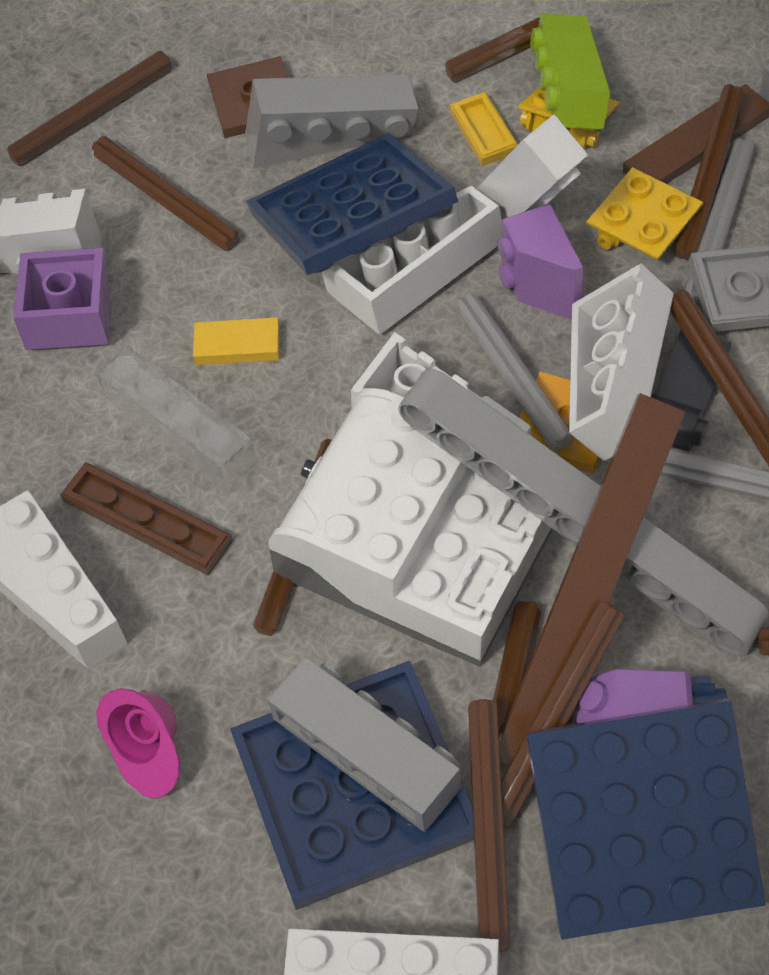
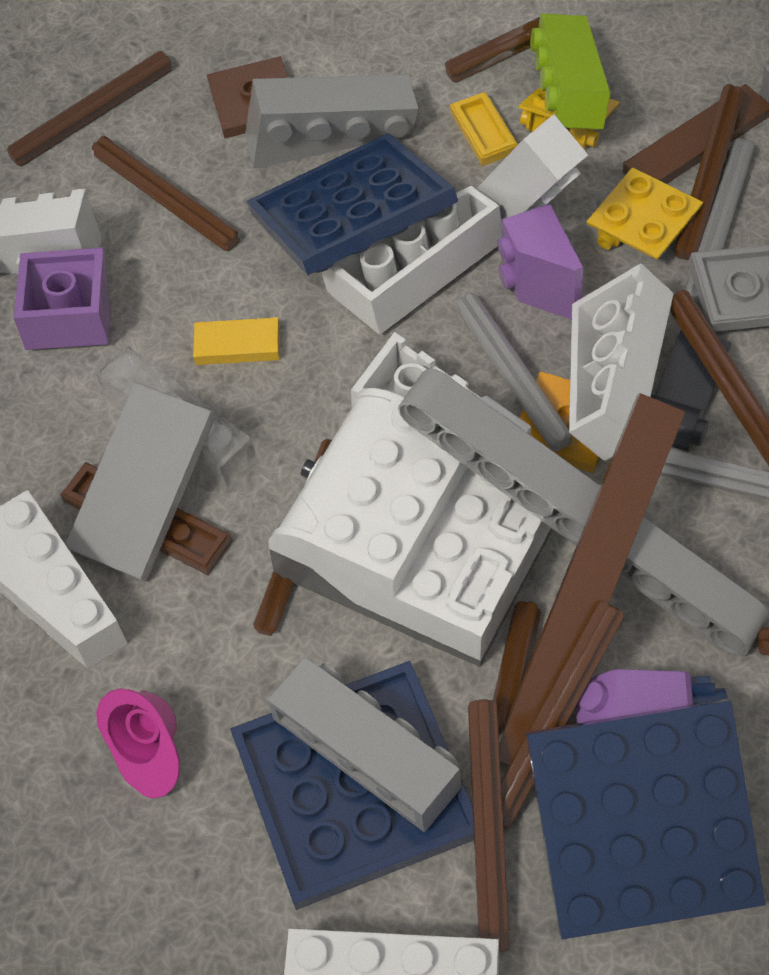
none -> light grey tile [65,382,216,581]

